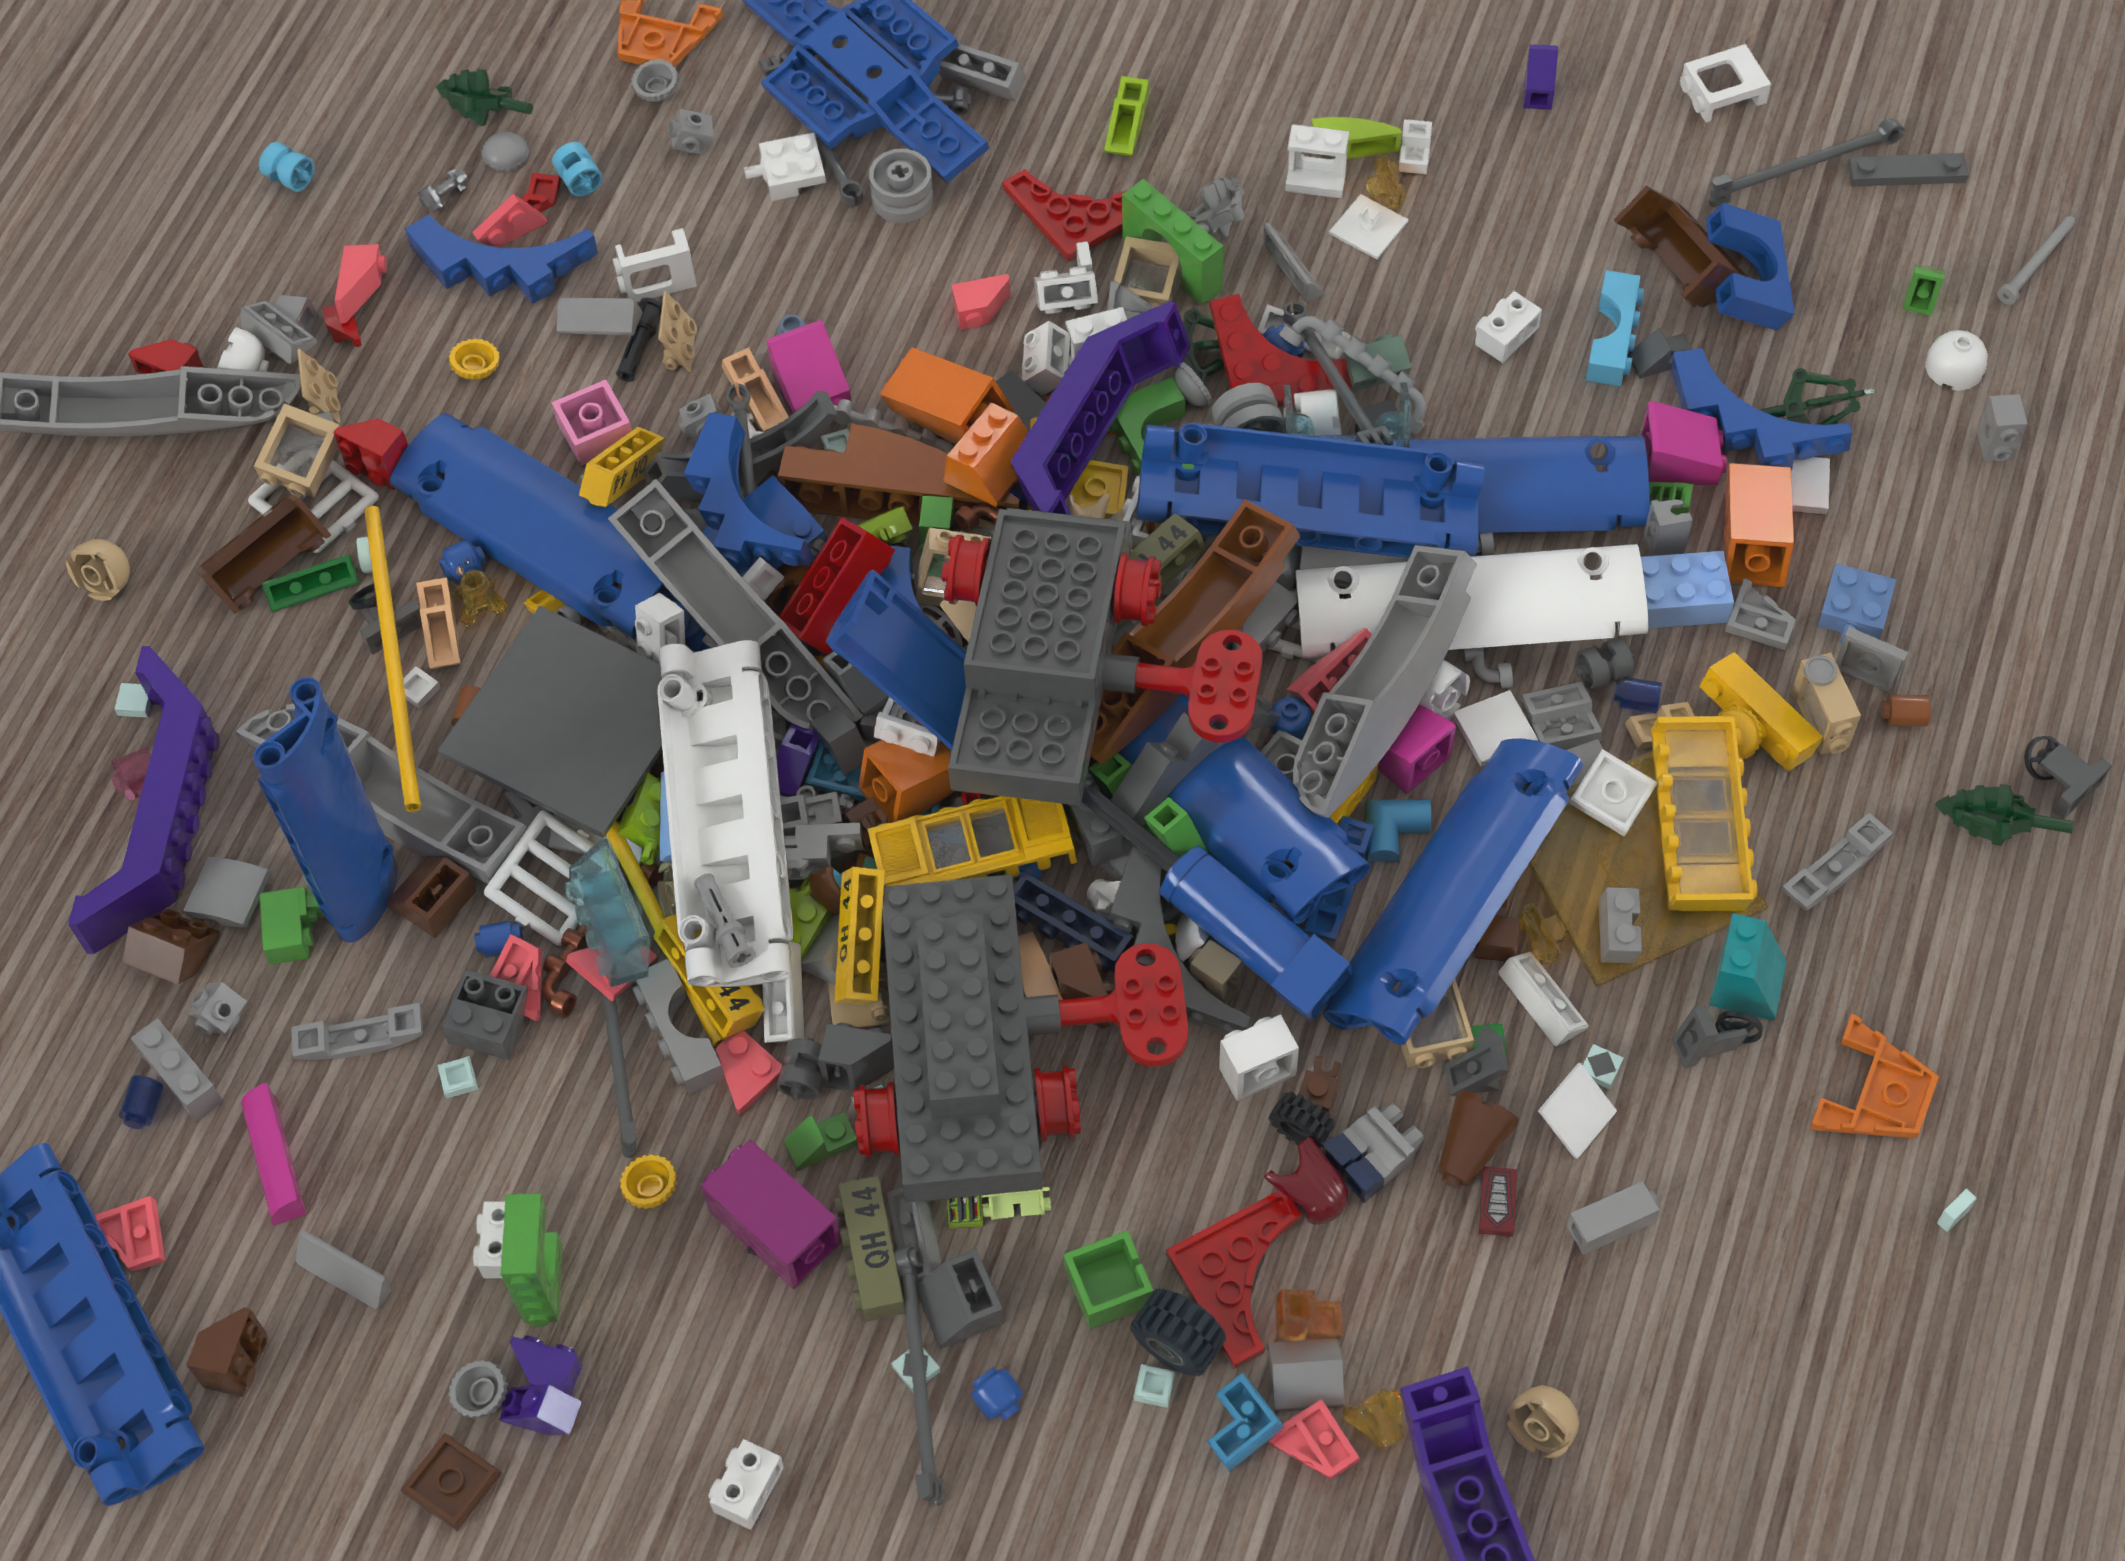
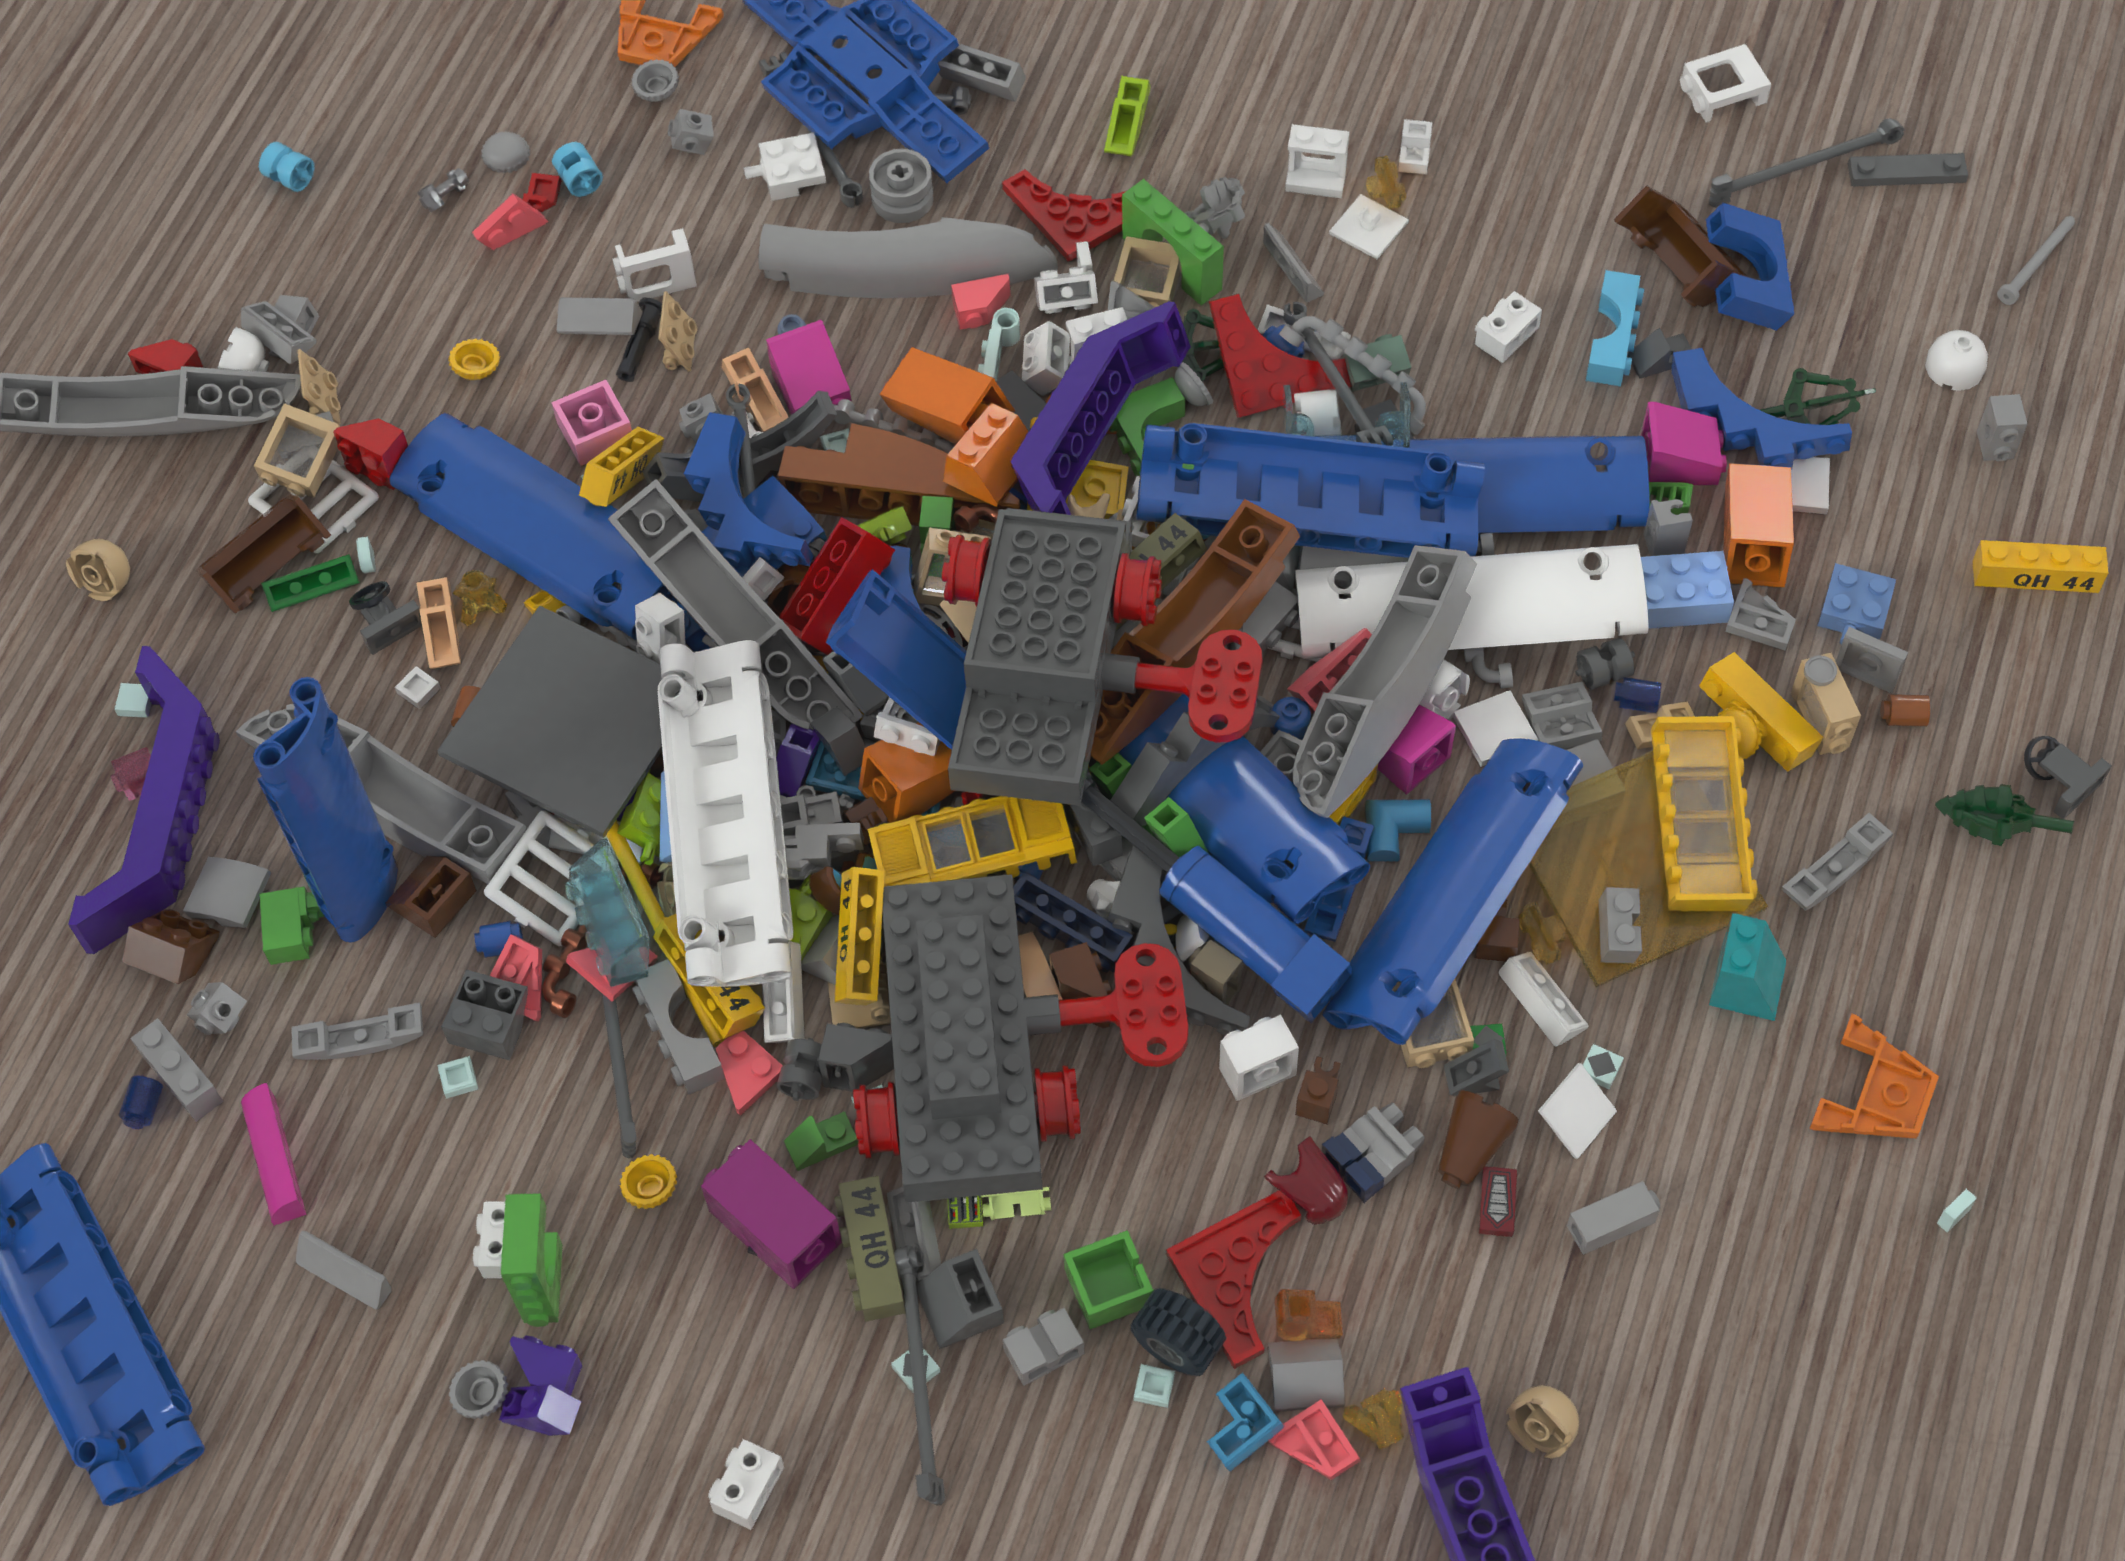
coral wing [95,1196,165,1272] -> none
reddish brown slope [186,1308,268,1397] -> none
red slope [322,304,362,347] -> none
coral slope [335,244,387,323] -> none
yellow piece [364,506,421,812] -> none
reddish brown tile [400,1433,501,1531] -> none
blue arch [405,215,598,303] -> none
dark green bar [436,69,533,126] -> none
blue head [438,540,487,585] -> none
light grey pin [694,873,756,968] -> none
blue head [971,1367,1023,1421] -> none
light grey wheel [1211,383,1287,433] -> none
black tyre [1269,1092,1335,1149] -> none
lime slope [1311,117,1402,159] -> none
dark purple slope [1523,44,1558,110] -> none
white tile [1569,749,1658,837] -> none
dark grey piece [1671,1005,1763,1068] -> none
bright green slope [1903,264,1945,316] -> none
none -> light grey slope [759,217,1058,298]
none -> light aqua plate [978,308,1020,381]
none -> light grey brick [1003,1308,1085,1386]
none -> yellow brick [1973,540,2108,593]

